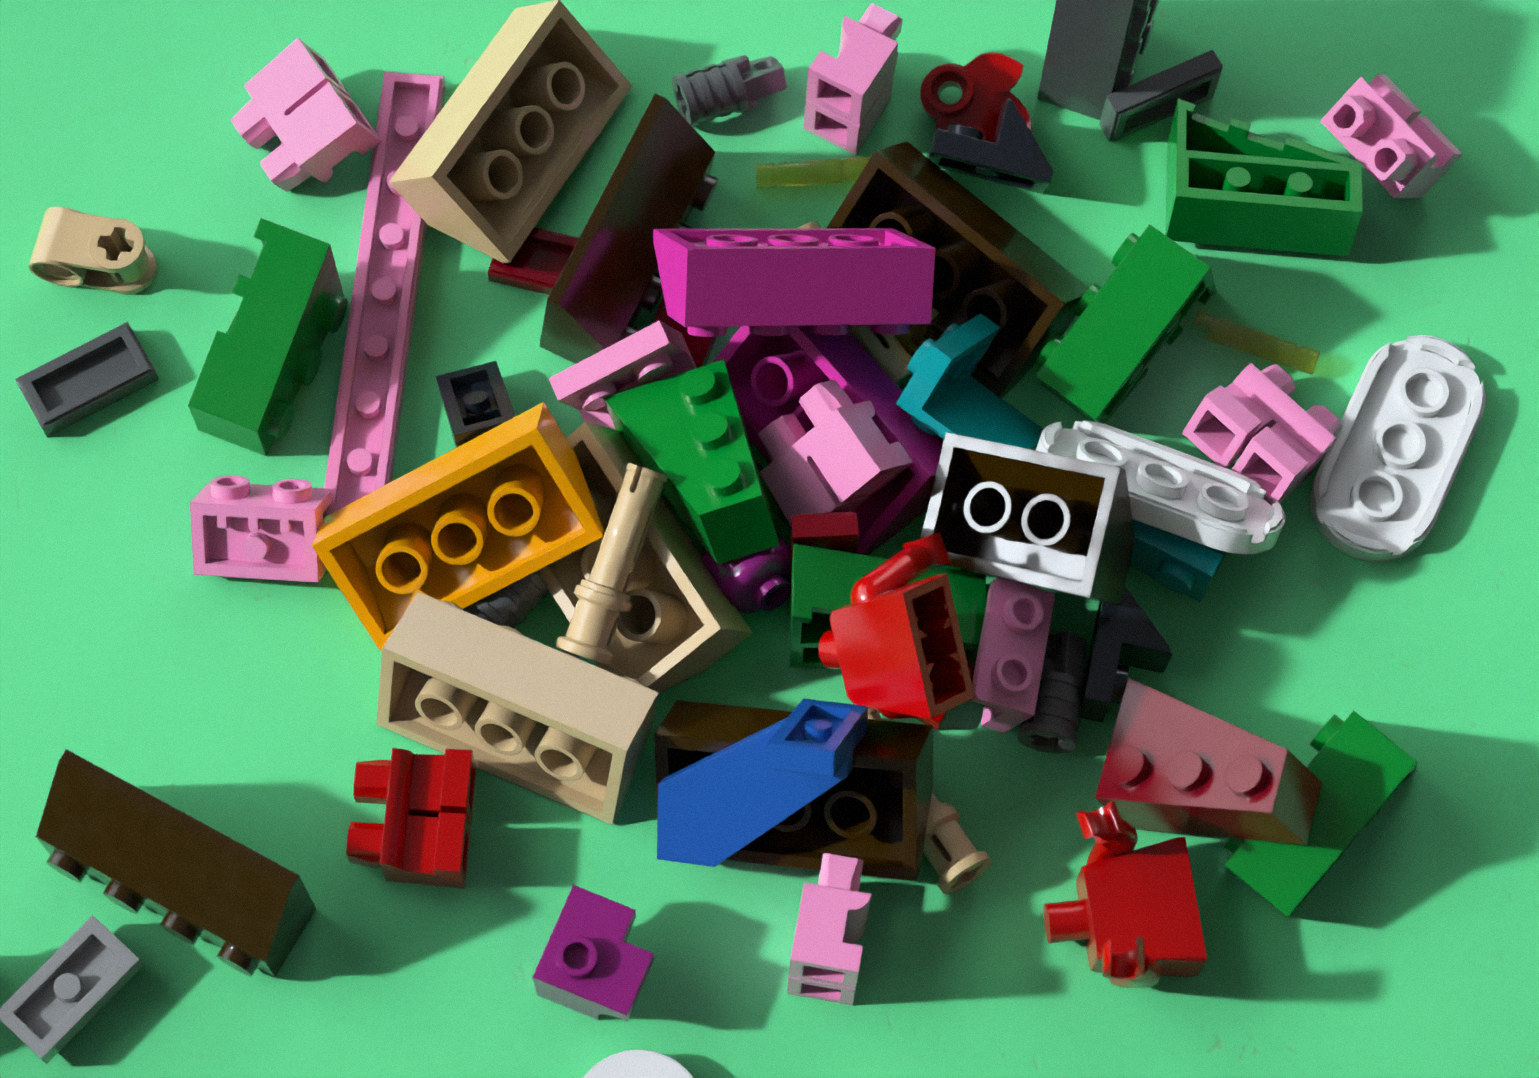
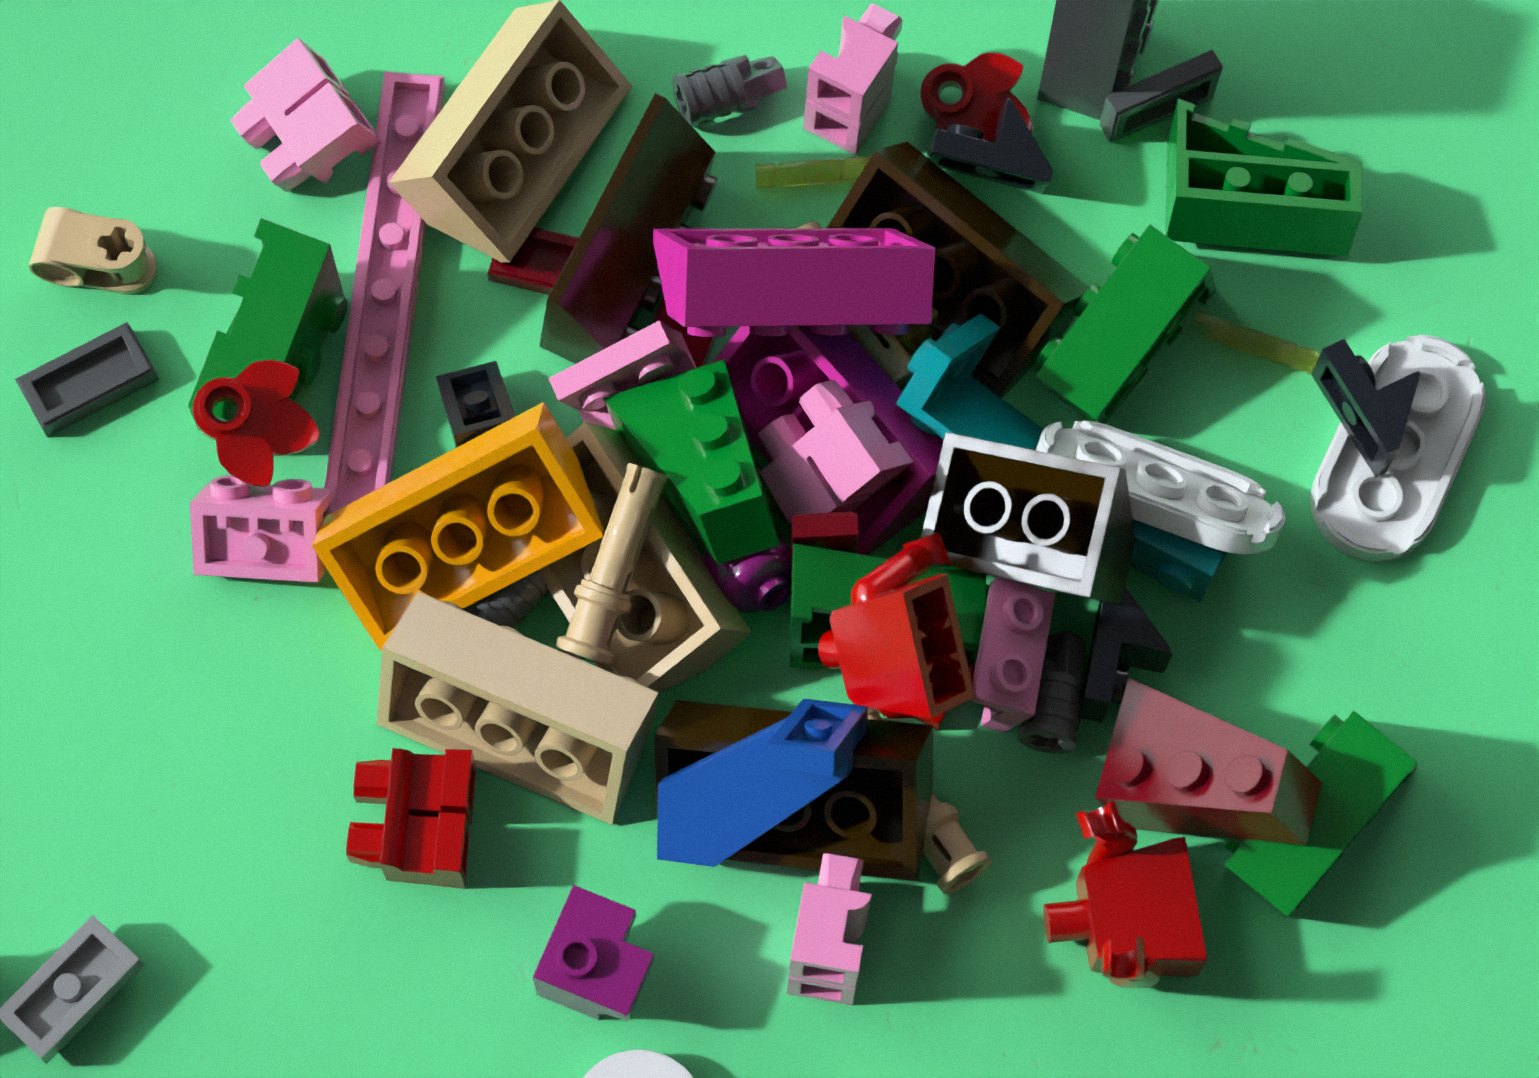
dark brown slope [36,749,316,978] -> none
bright pink hips [1182,363,1340,506] -> none
bright pink hips [1320,74,1463,198] -> none
none -> red plate [193,360,320,487]
none -> black slope [1311,339,1420,477]

